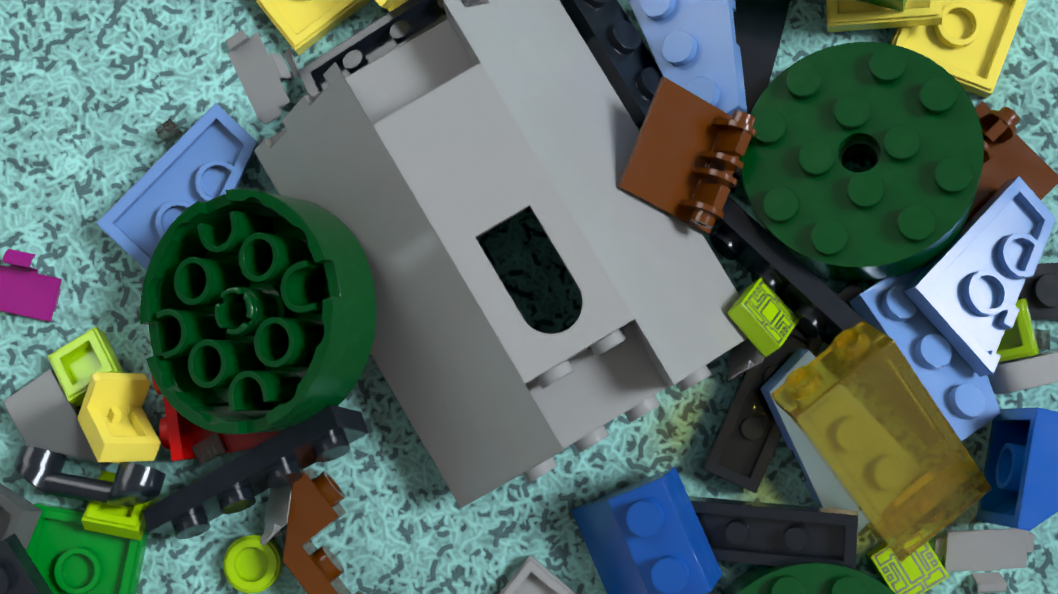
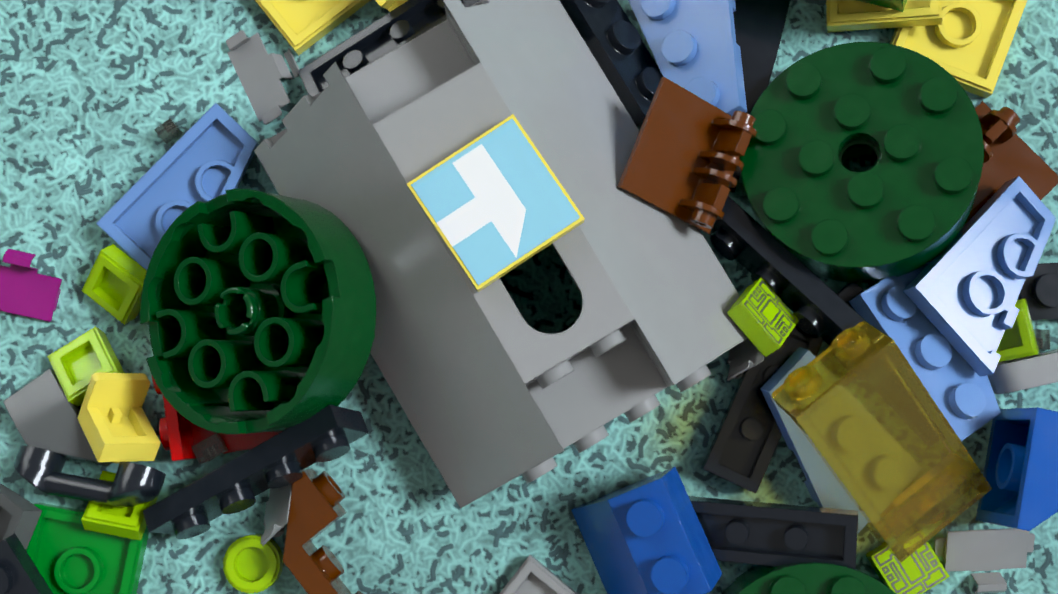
none -> lime tile [81,244,147,325]
none -> tile [407,114,585,292]

